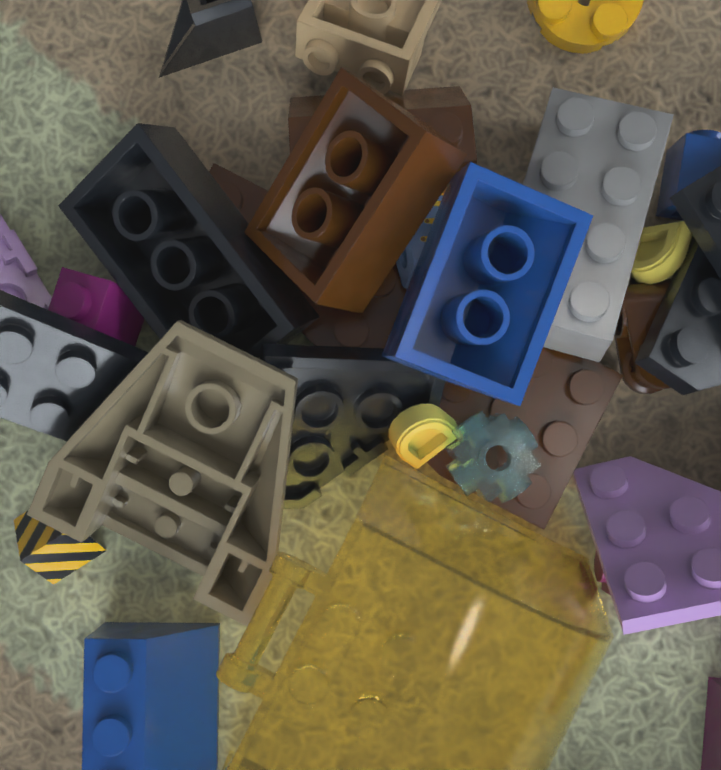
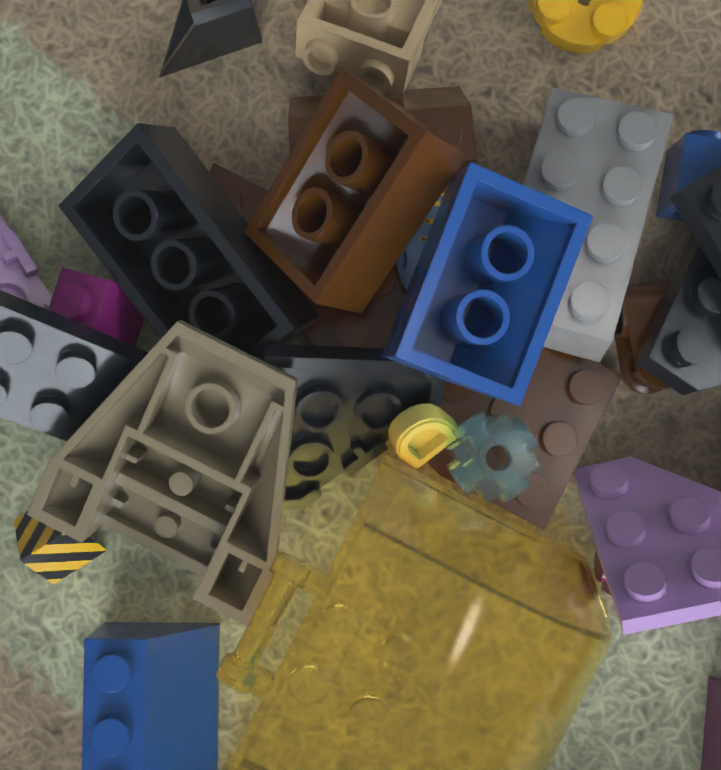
light yellow tile [631,221,692,285] -> none

